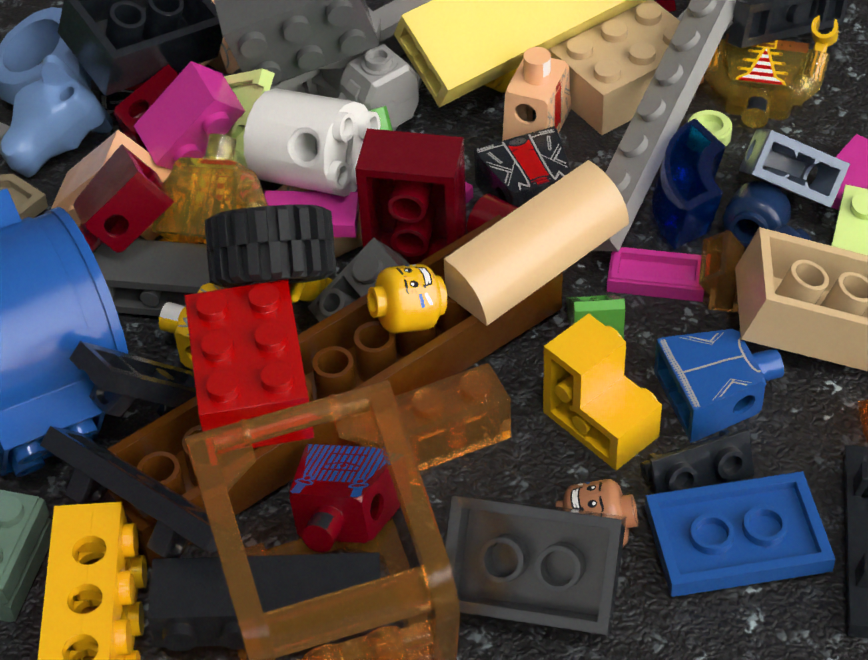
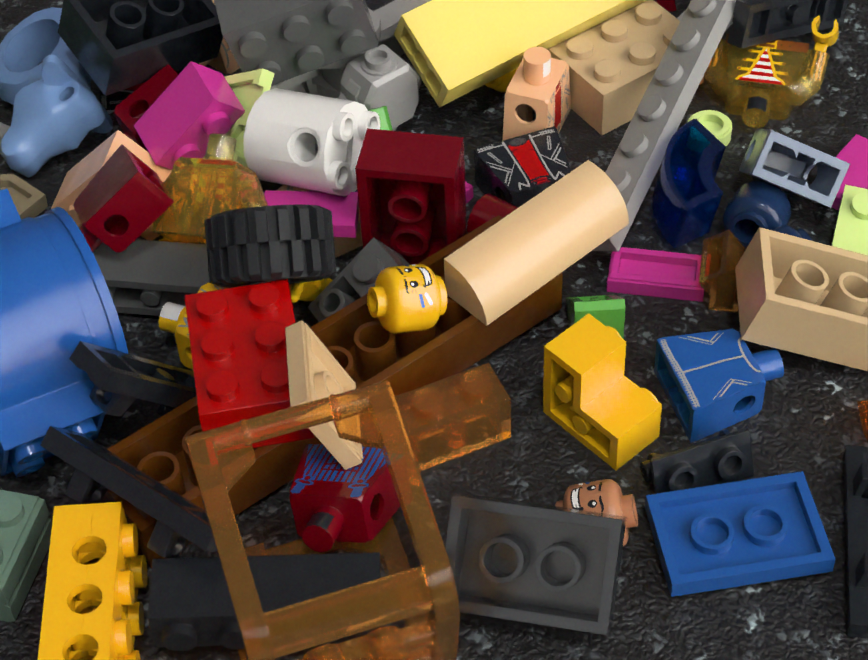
none -> tan tile [285,320,363,470]

